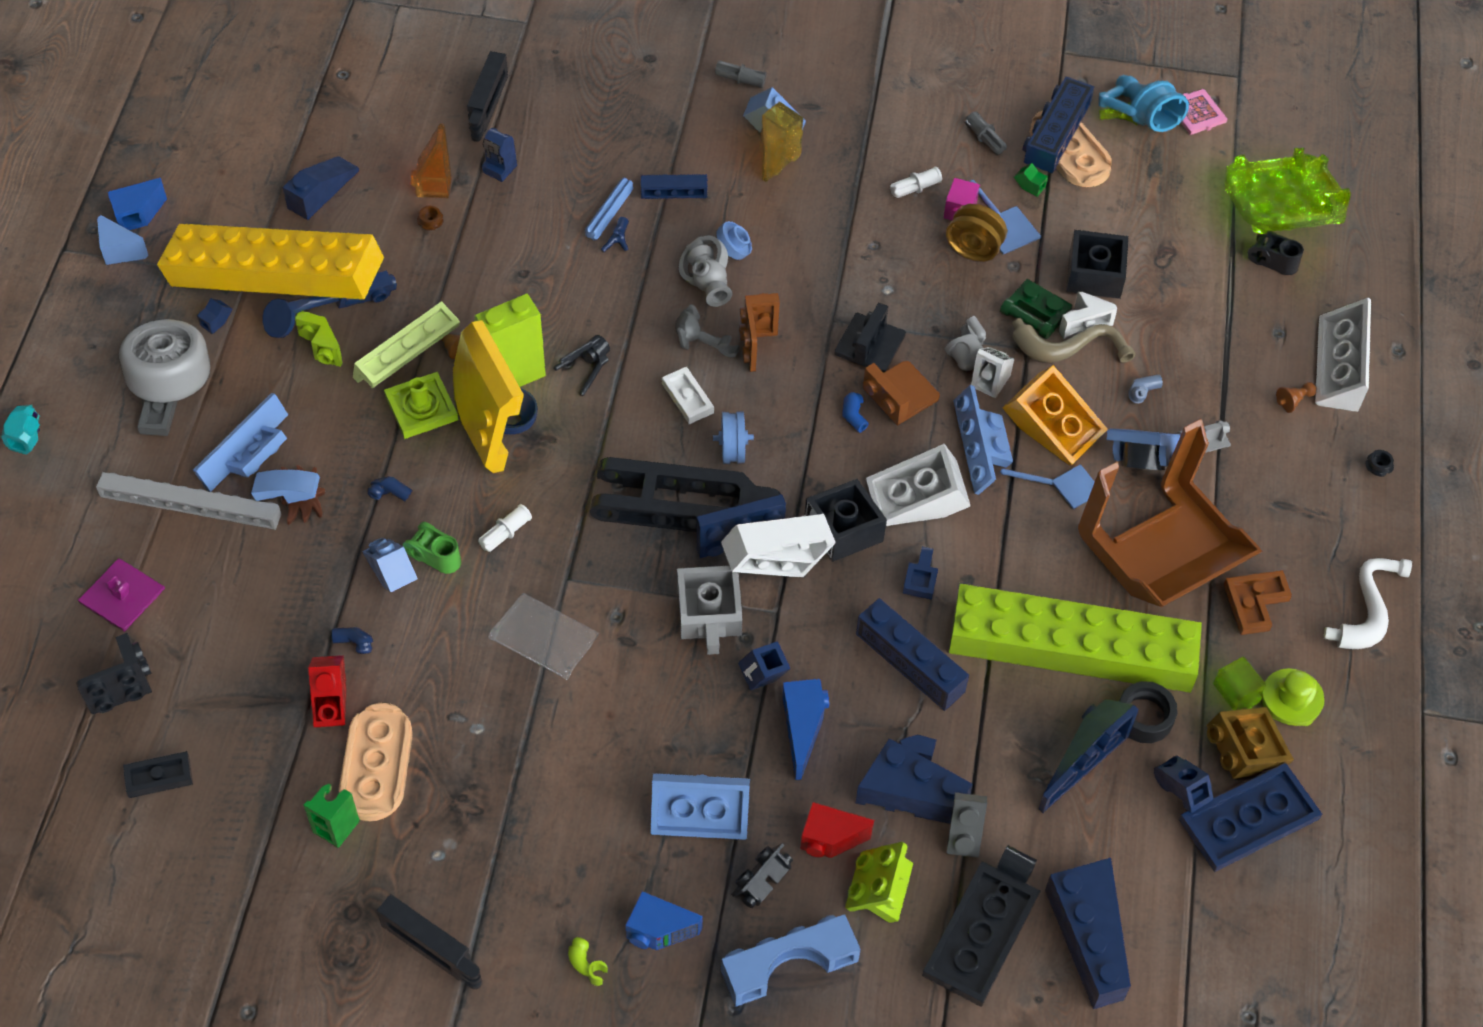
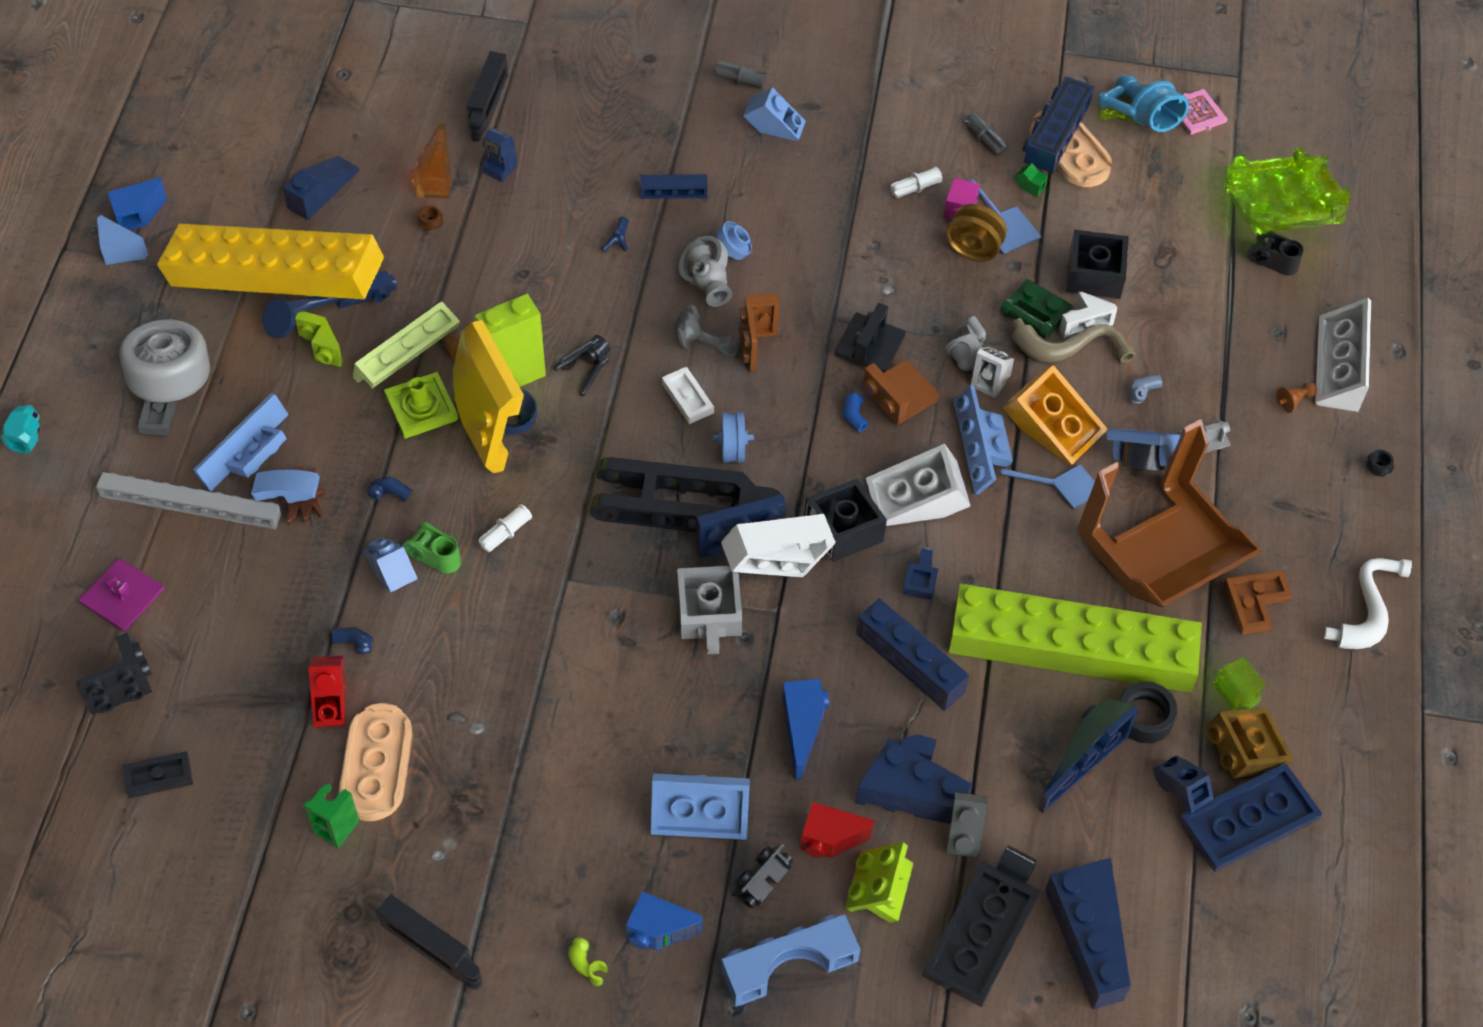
dark blue piece [197,298,233,334] -> none
clear piece [488,593,599,680] -> none
medium blue axle [585,178,633,240] -> none
dark blue brick [738,641,791,690] -> none
clear yellow slope [760,101,803,182] -> none
lime plate [1261,668,1324,726] -> none

